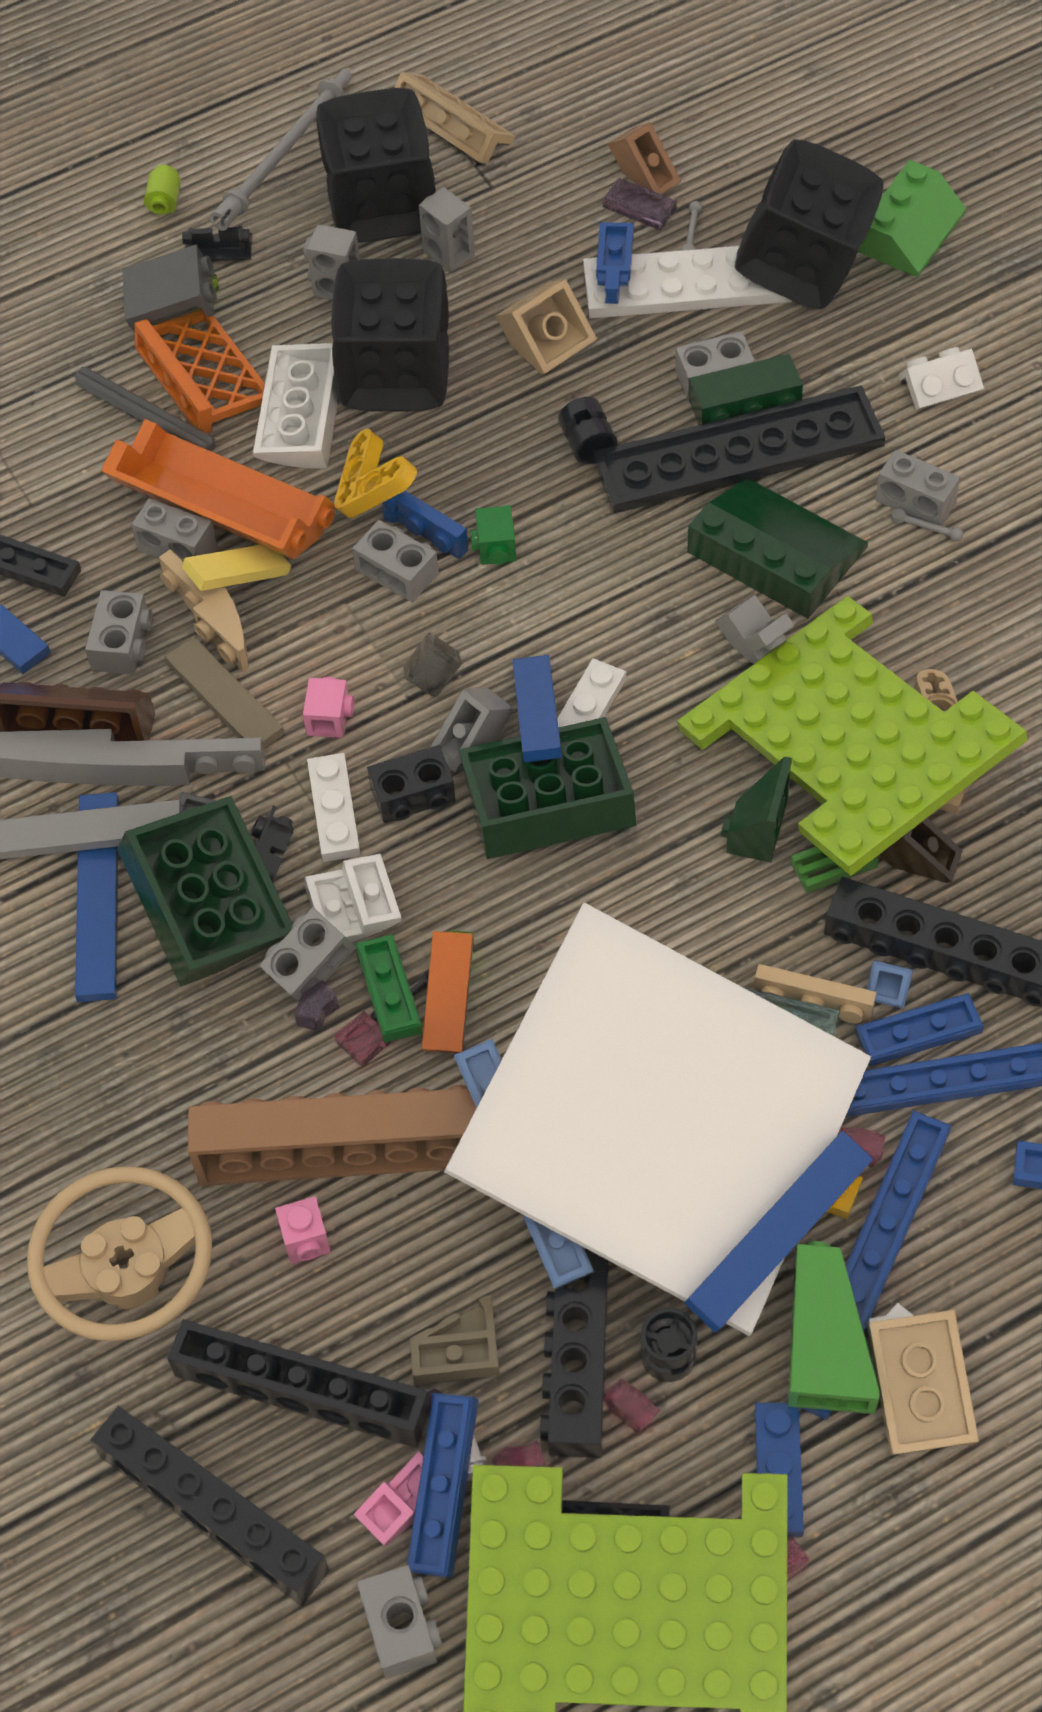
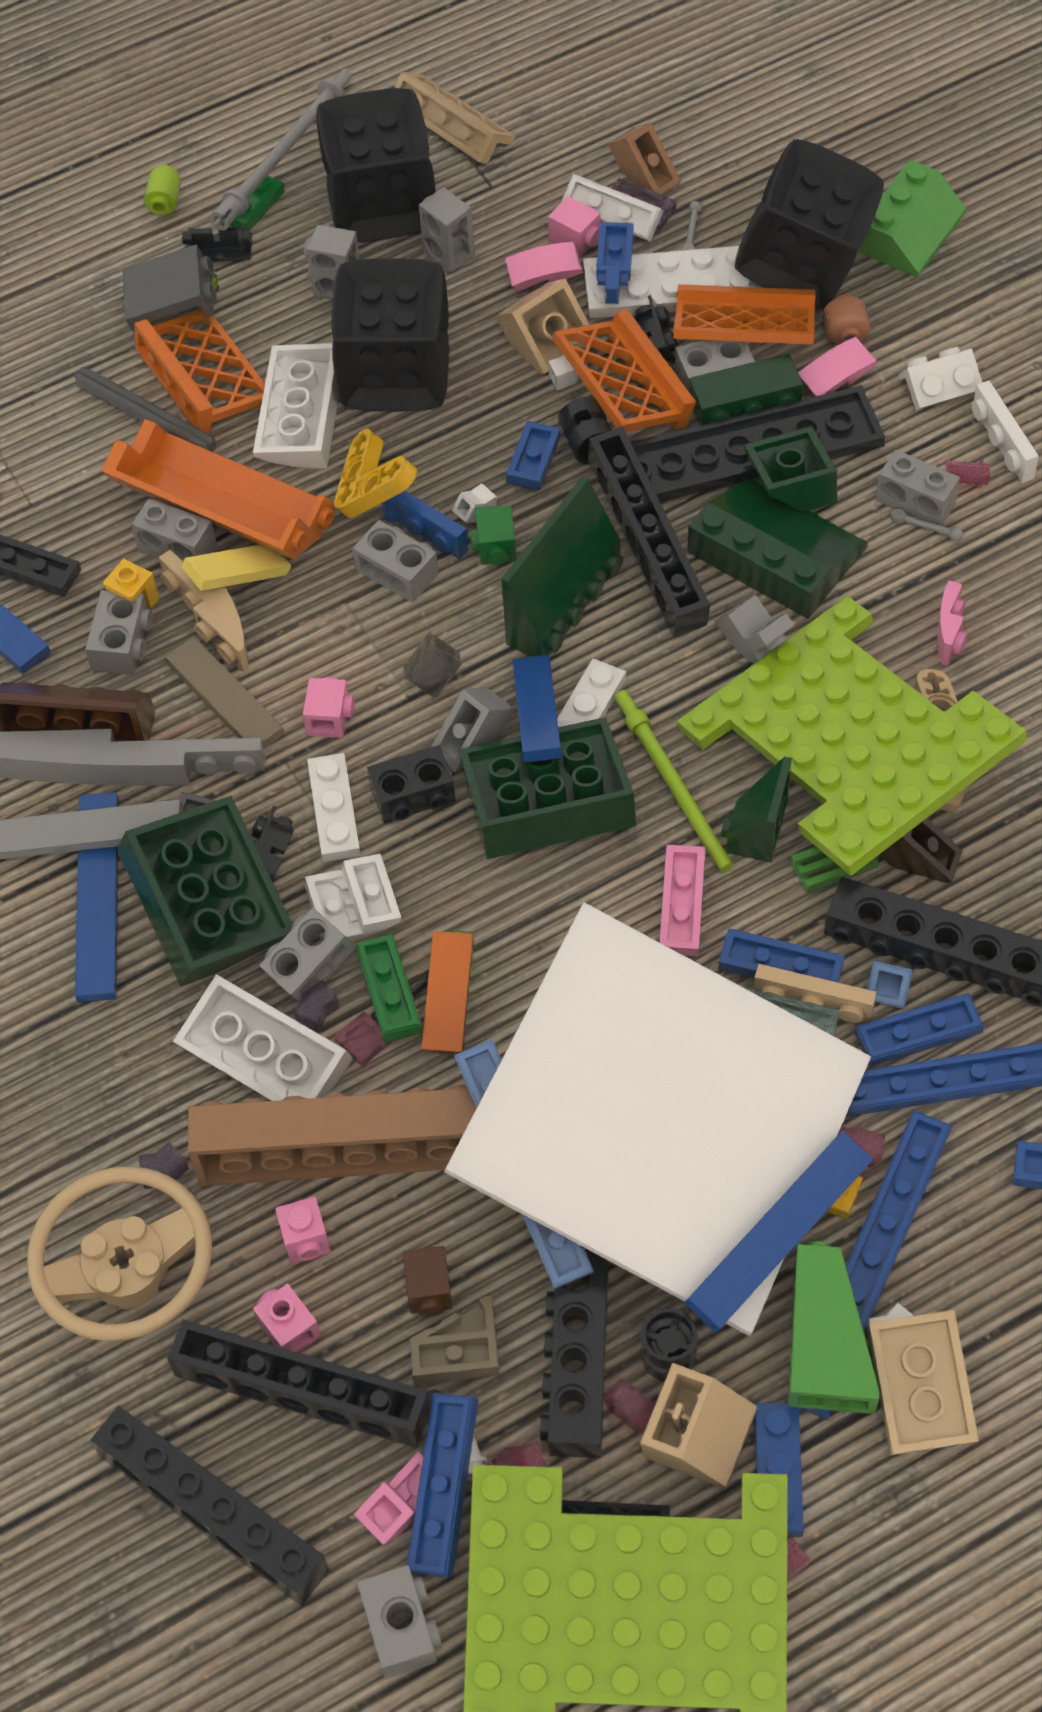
none -> yellow bracket [103,558,159,609]
none -> piece [139,1142,189,1189]
none -> white slope [173,974,353,1101]
none -> green plate [220,176,285,230]
none -> bright pink brick [253,1283,321,1353]
none -> reddish brown brick [402,1246,453,1317]
none -> white piece [452,483,497,523]
none -> dark green slope [501,476,623,657]
none -> bright pink slope [505,242,583,292]
none -> blue plate [506,421,561,490]
none -> bright pink brick [548,196,600,257]
none -> white piece [548,355,588,390]
none -> orange fence [552,310,696,432]
none -> white tile [561,174,663,242]
none -> black brick [588,427,710,638]
none -> lime bar [614,690,734,873]
none -> black hinge [633,295,679,364]
none -> tan slope [640,1363,757,1489]
none -> bright pink plate [660,845,705,956]
none -> orange fence [673,284,816,345]
none -> blue plate [718,928,845,983]
none -> dark green slope [744,426,837,512]
none -> bright pink slope [798,337,878,396]
none -> nougat head [823,294,871,345]
none -> bright pink slope [937,580,967,667]
none -> clear pink pin [946,459,991,488]
none -> white plate [971,381,1039,483]

